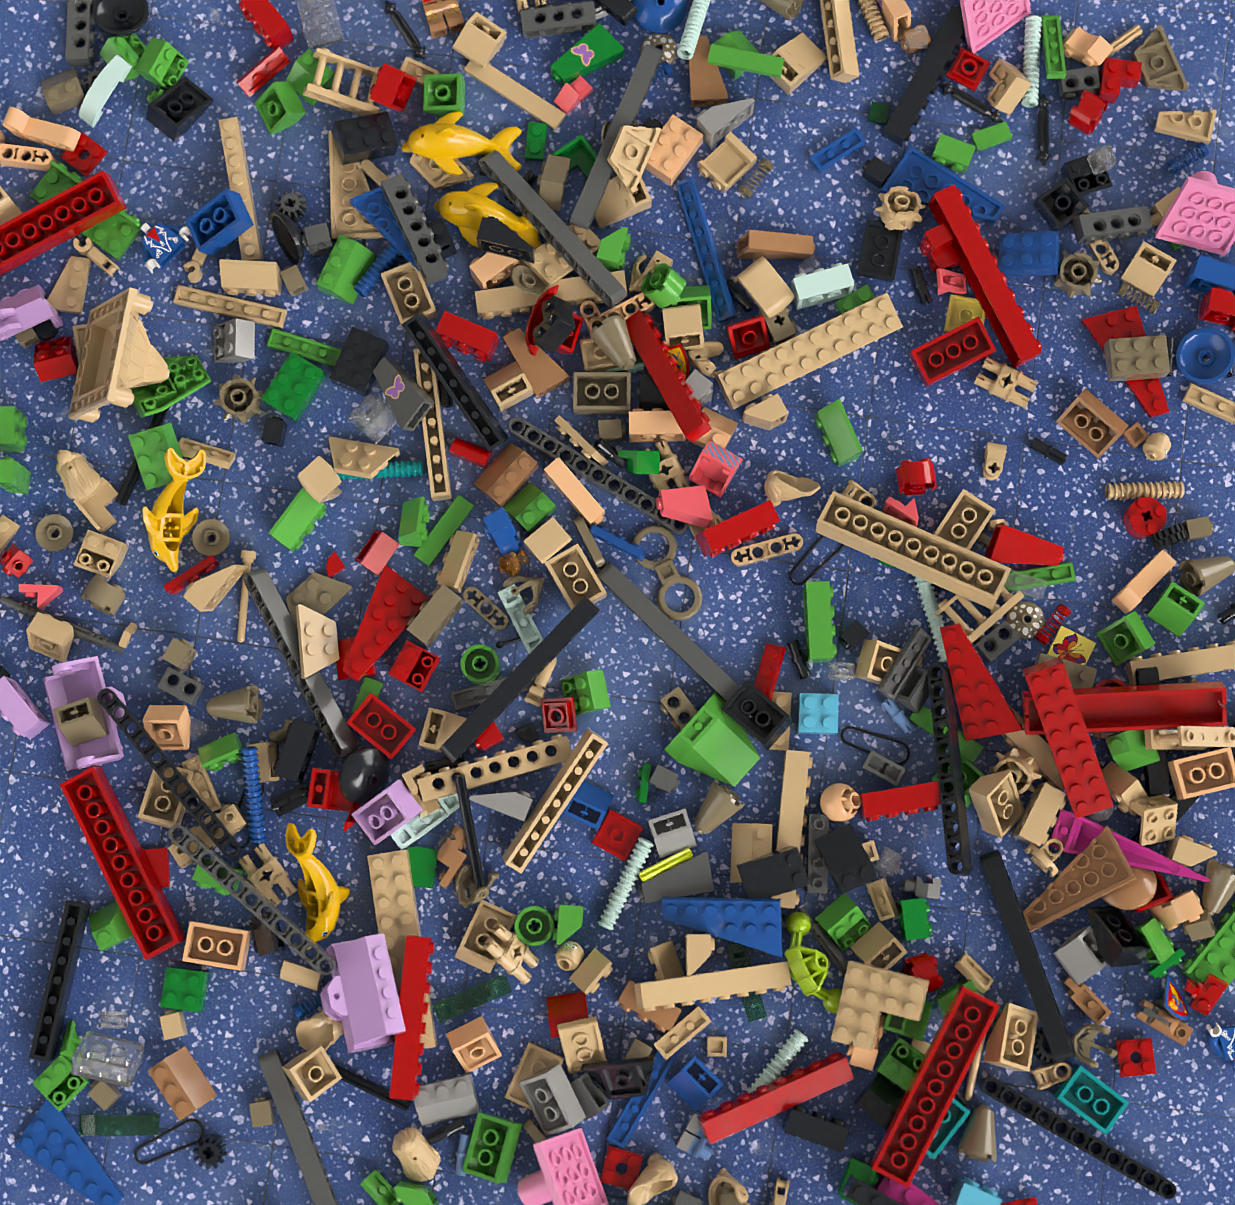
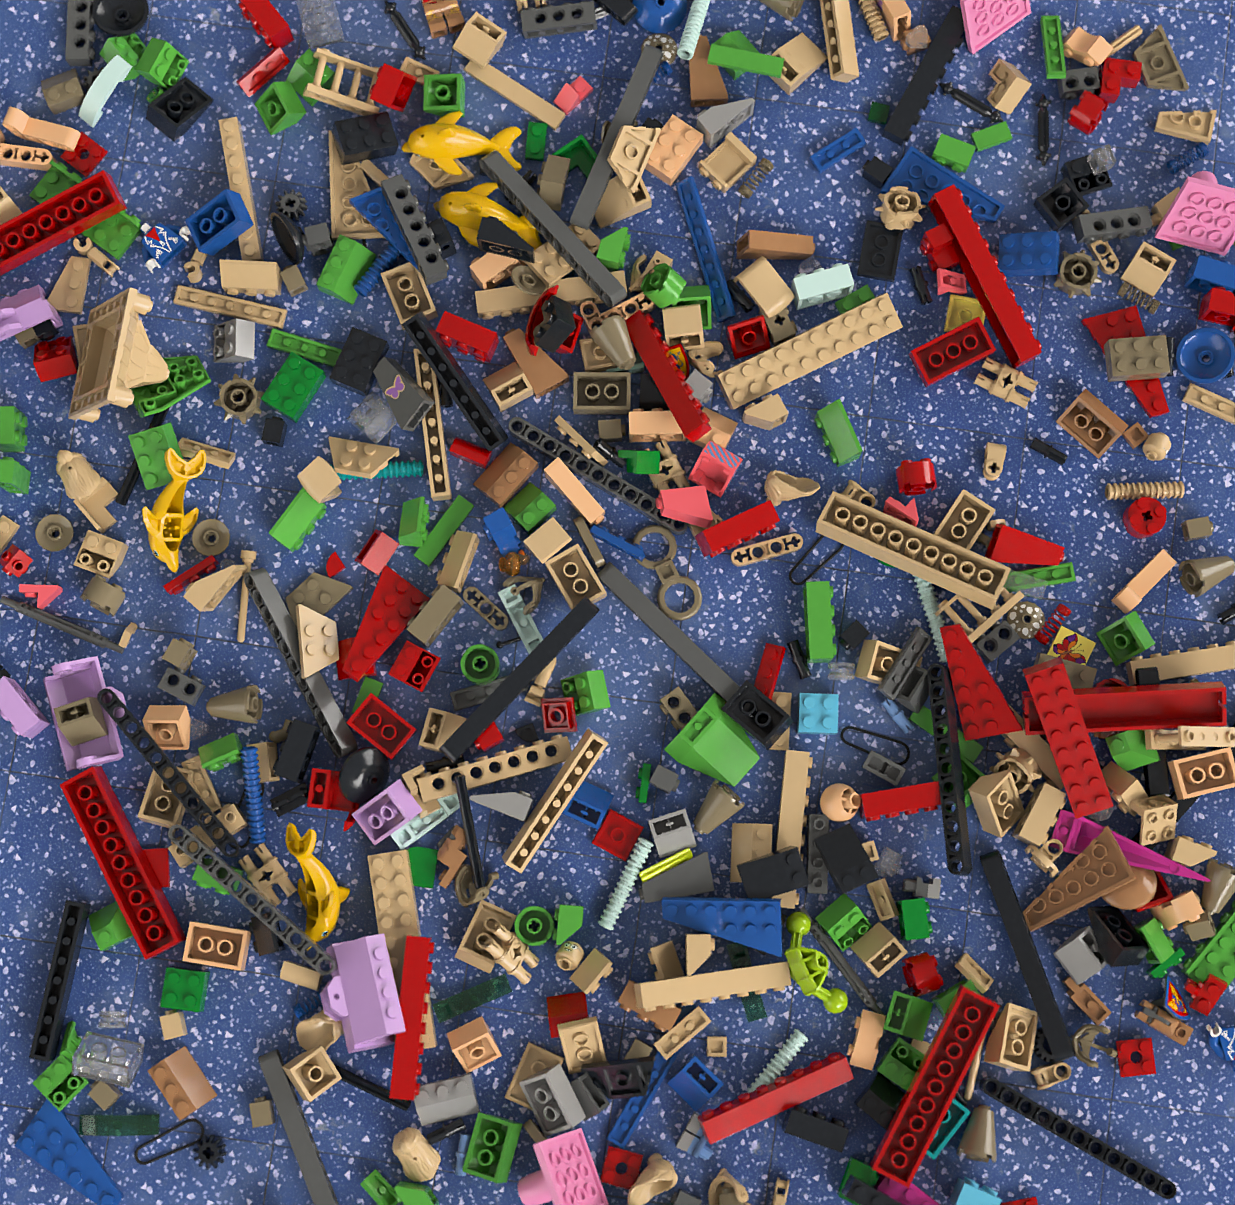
tan slope [26,612,74,663] -> none
green slope [551,23,625,86] -> none
tan piece [831,961,930,1050] -> none
red piece [946,47,991,92] -> none
light aqua piece [1021,15,1042,107] -> none
teal brick [1053,1064,1129,1135] -> none
bright green slope [1146,581,1205,637] -> none
black tyre [1150,523,1188,551] -> none

